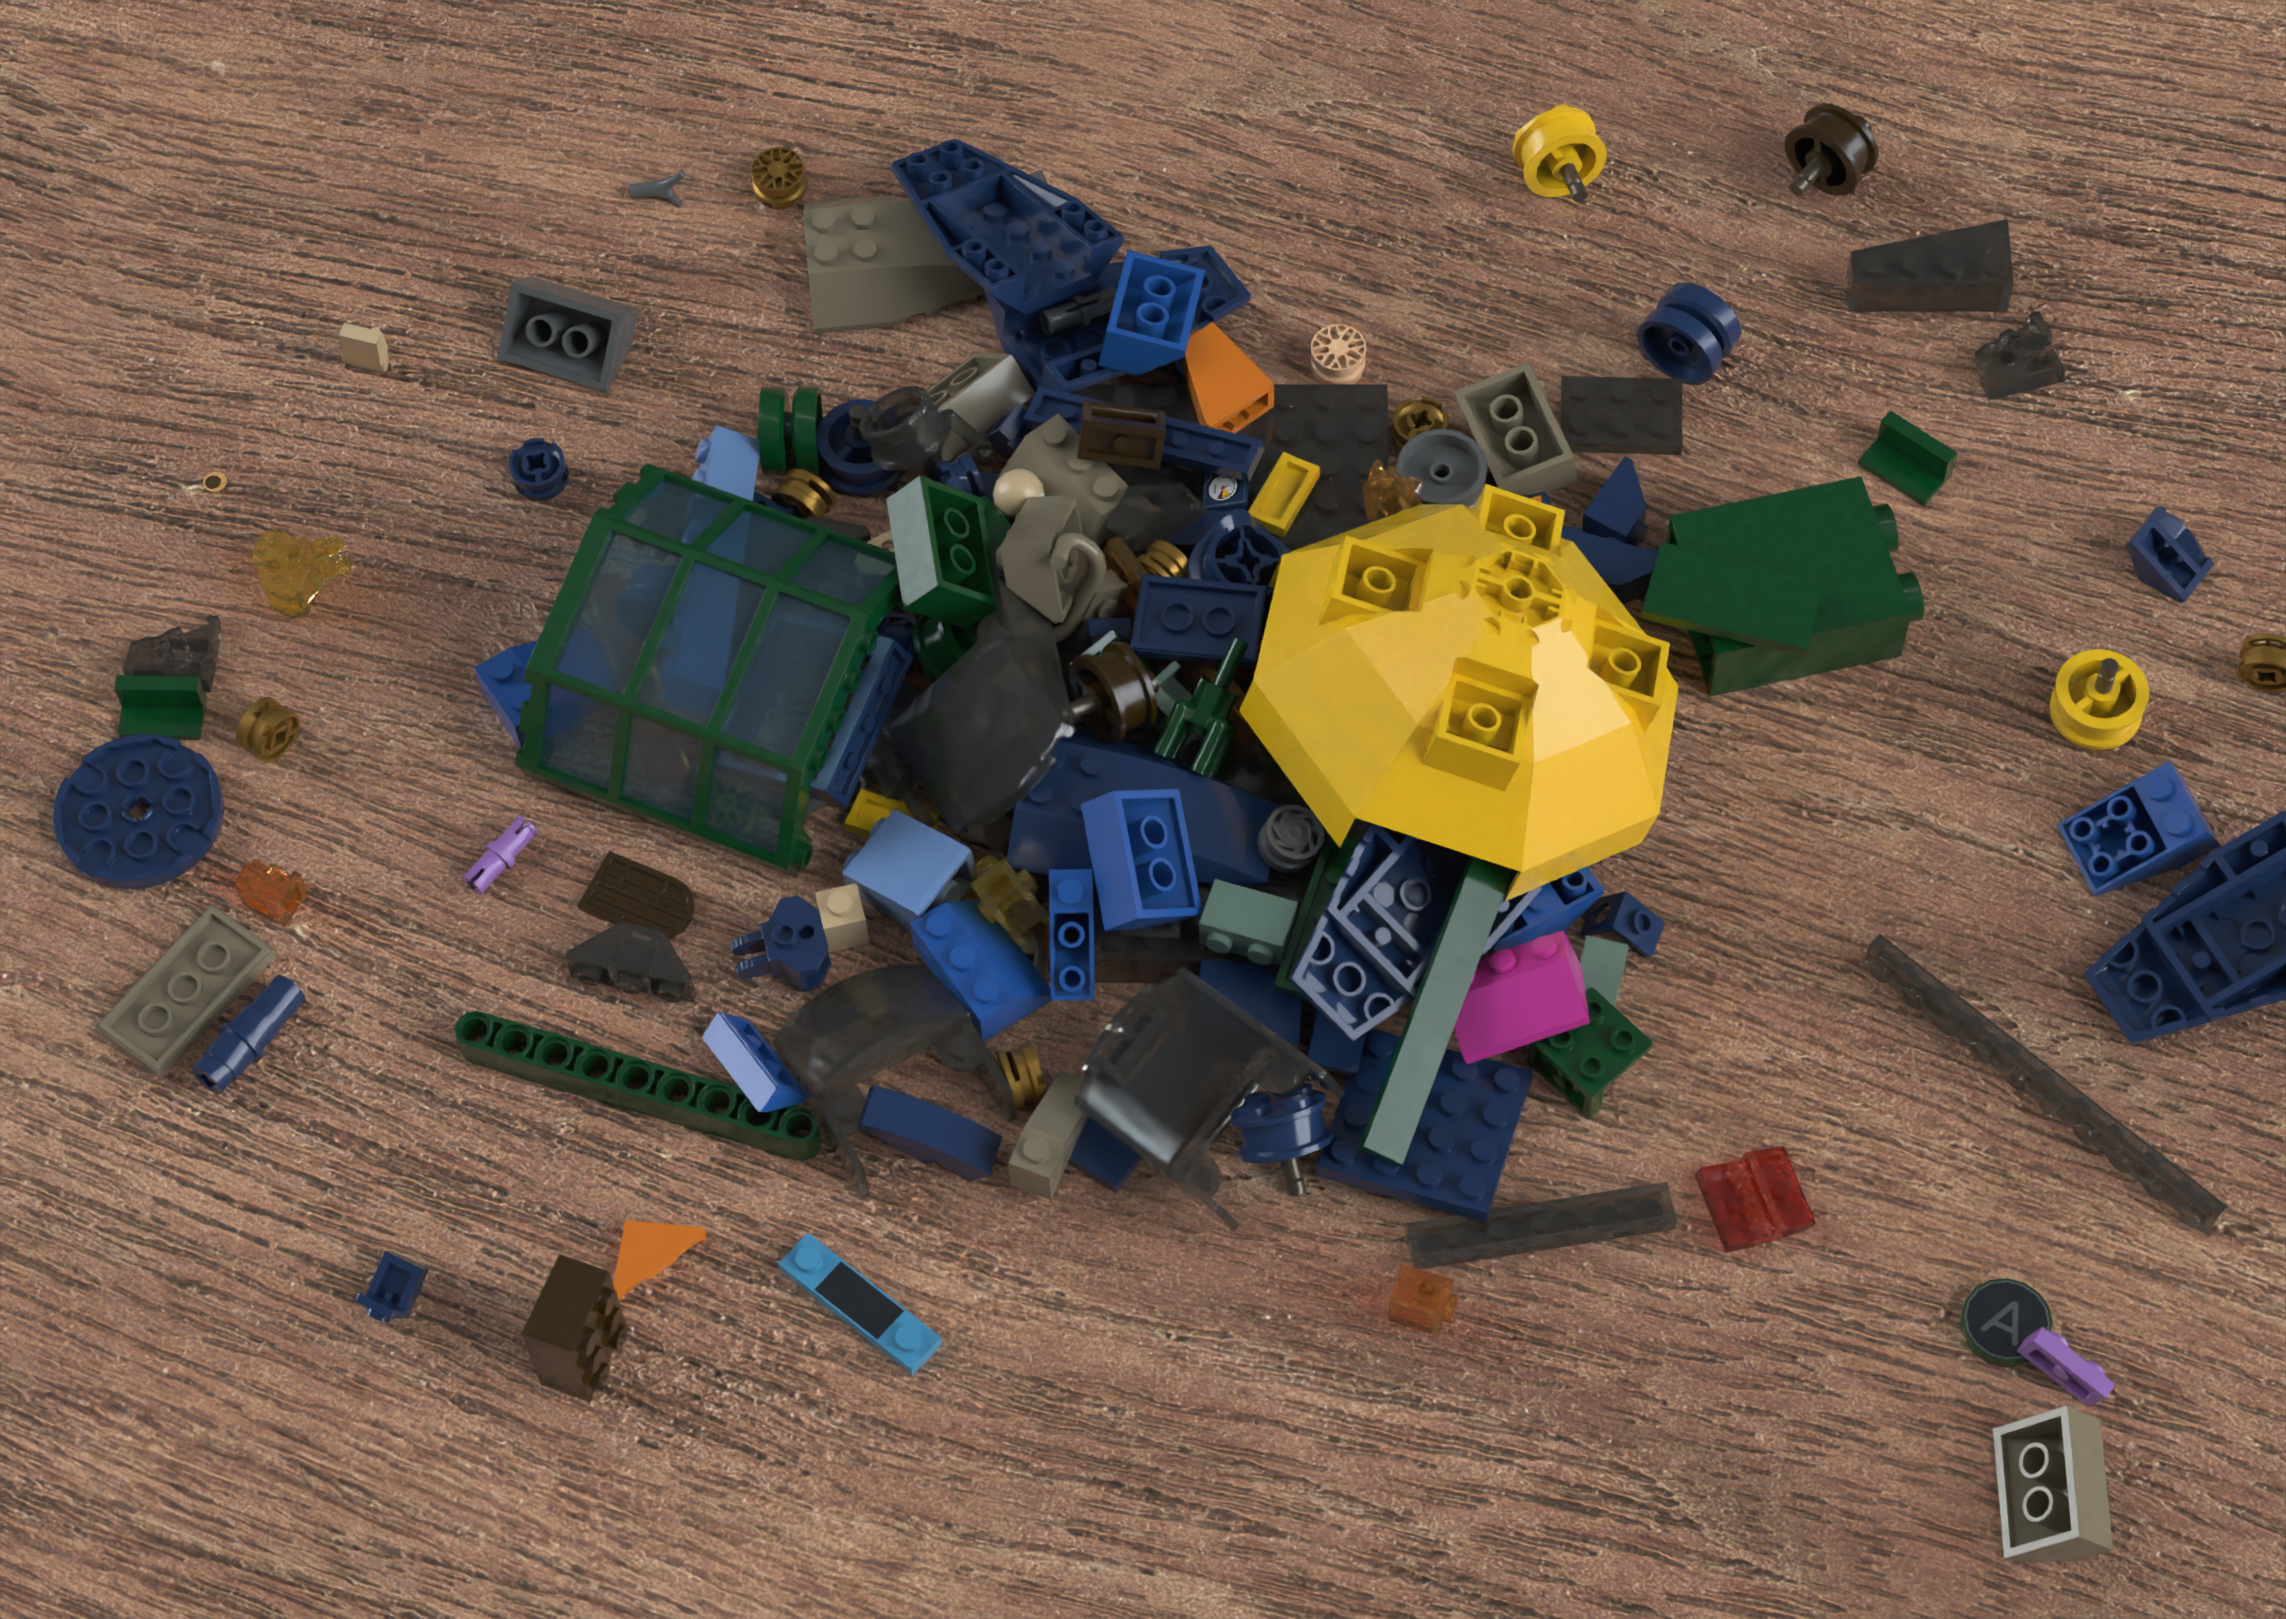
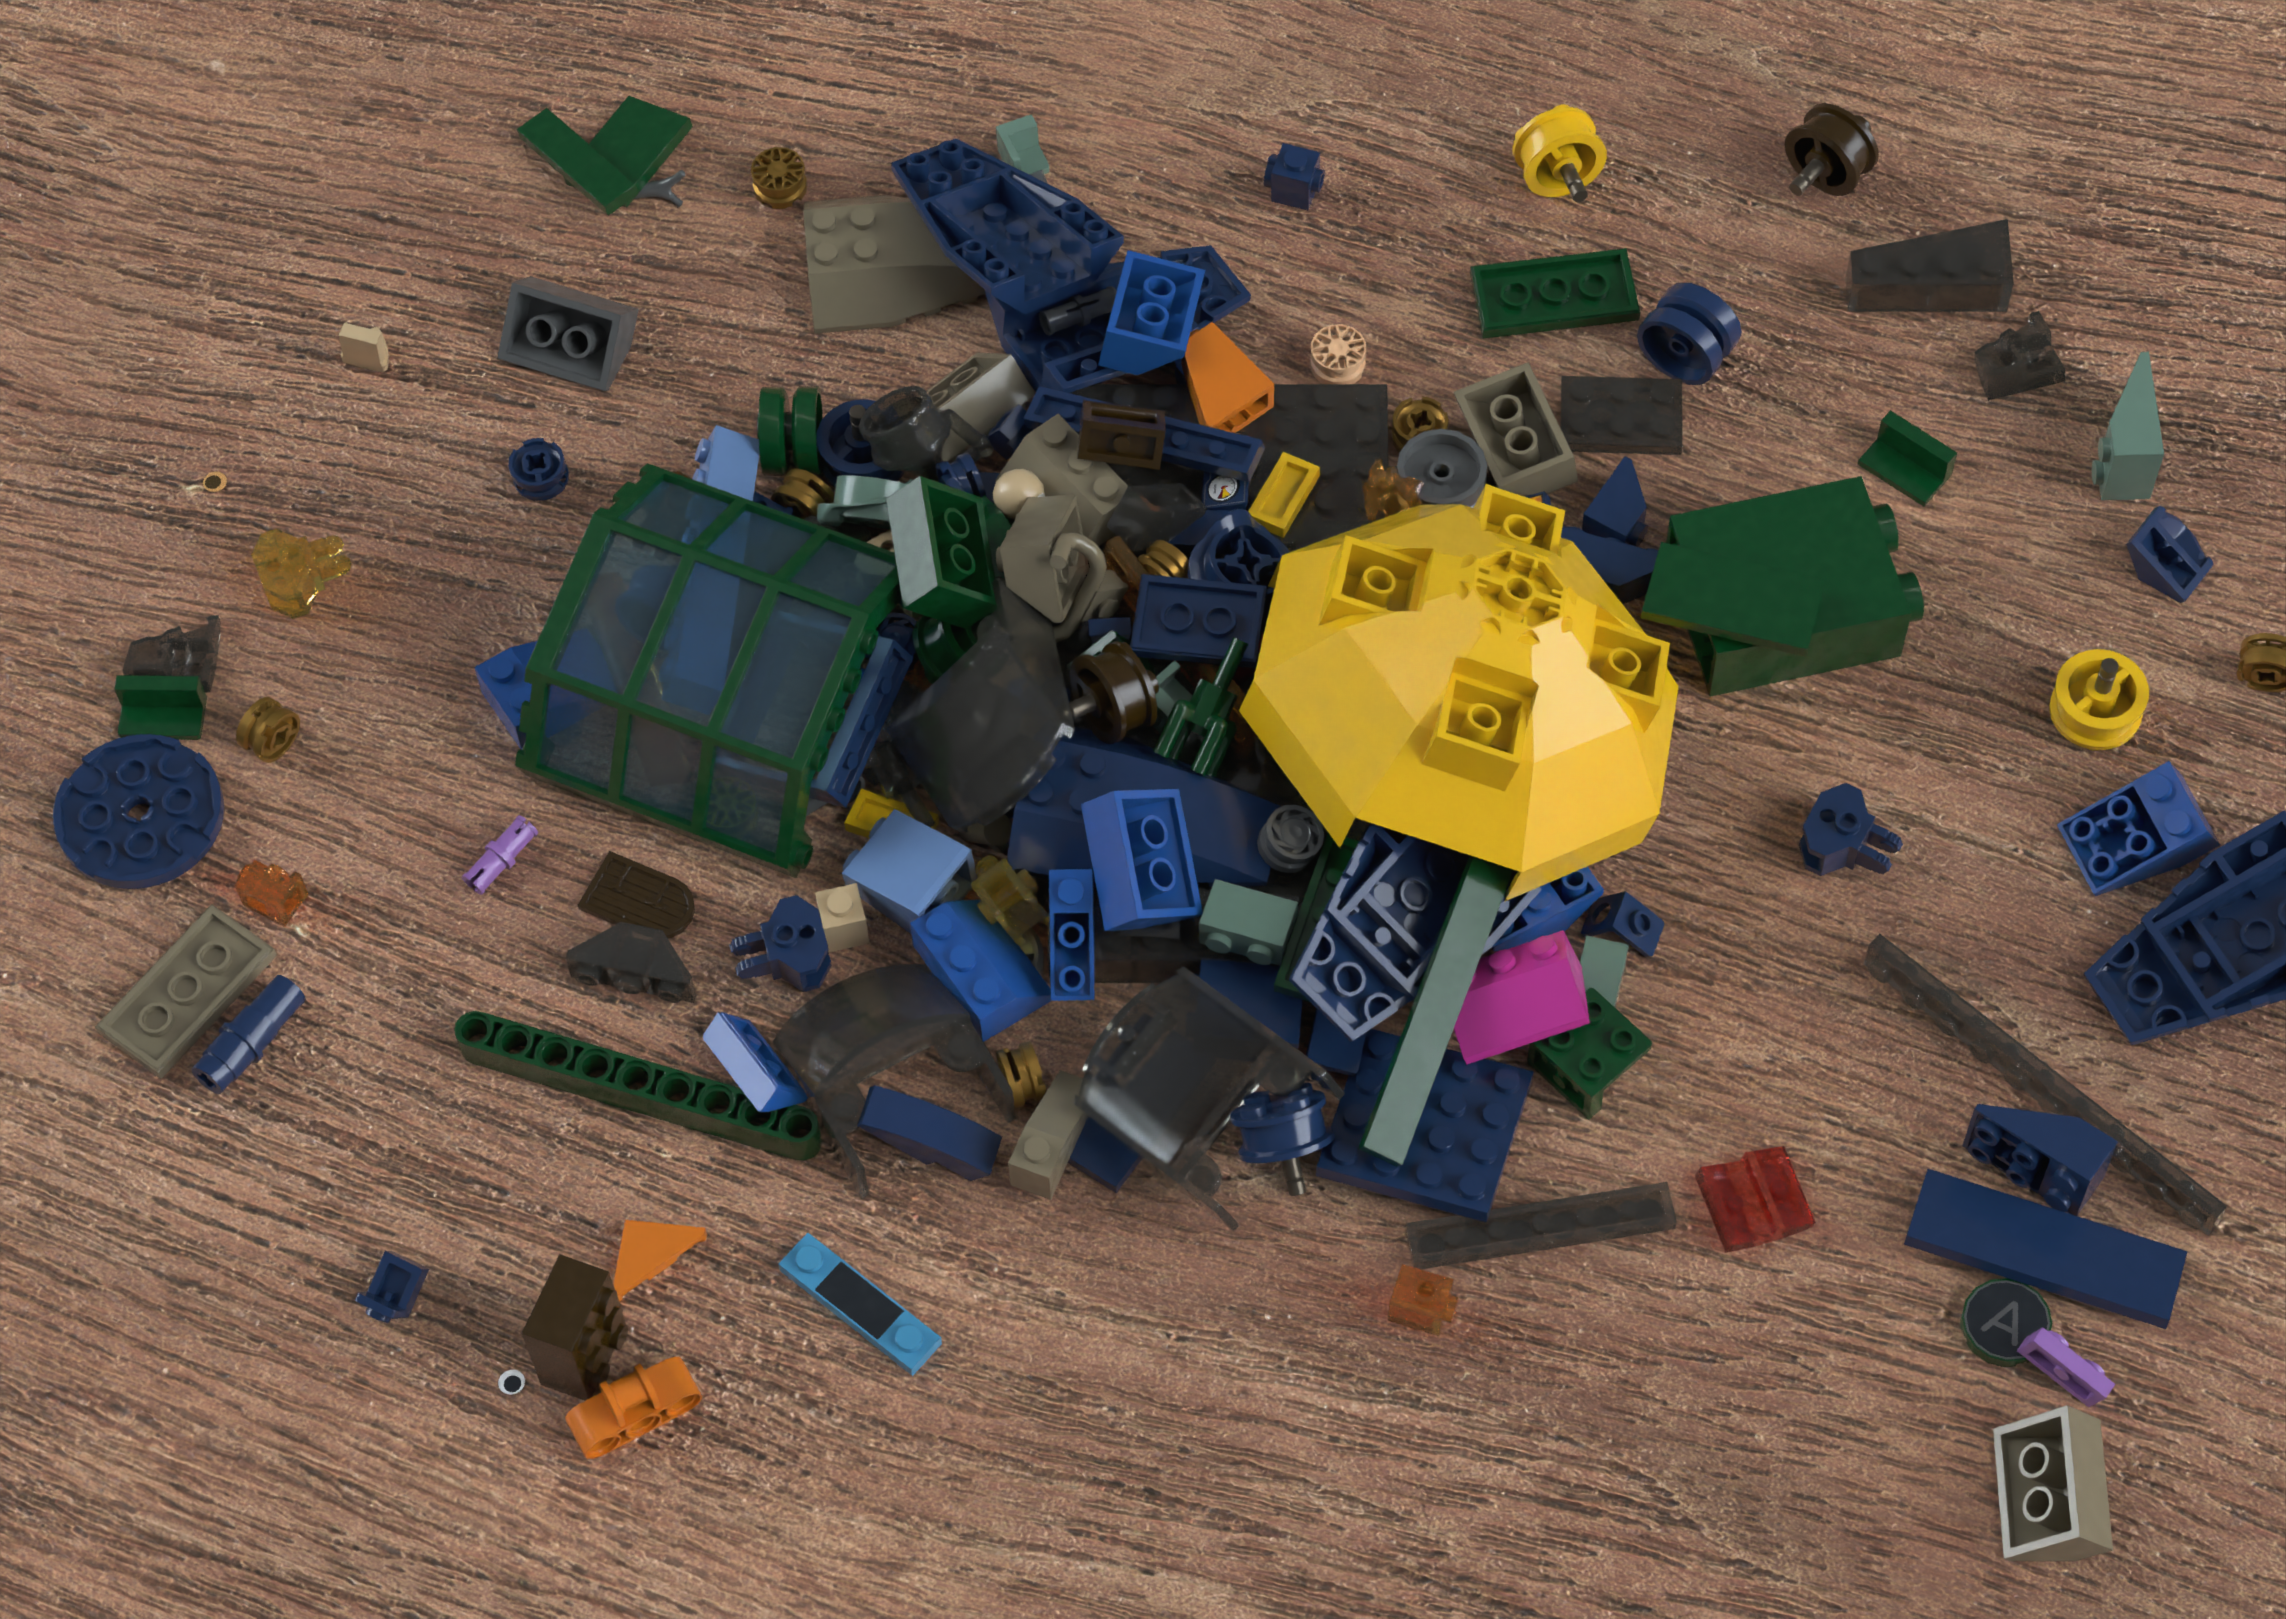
none -> sticker [498,1370,525,1395]
none -> dark green tile [517,108,639,216]
none -> dark green tile [563,96,693,208]
none -> orange beam [565,1356,702,1459]
none -> sand green piece [817,475,914,529]
none -> sand green panel [996,114,1050,174]
none -> dark blue brick [1263,143,1325,211]
none -> dark green tile [1470,248,1640,339]
none -> dark blue hinge [1799,783,1903,876]
none -> dark blue tile [1904,1169,2188,1329]
none -> dark blue slope [1962,1104,2118,1216]
none -> sand green slope [2092,352,2164,500]

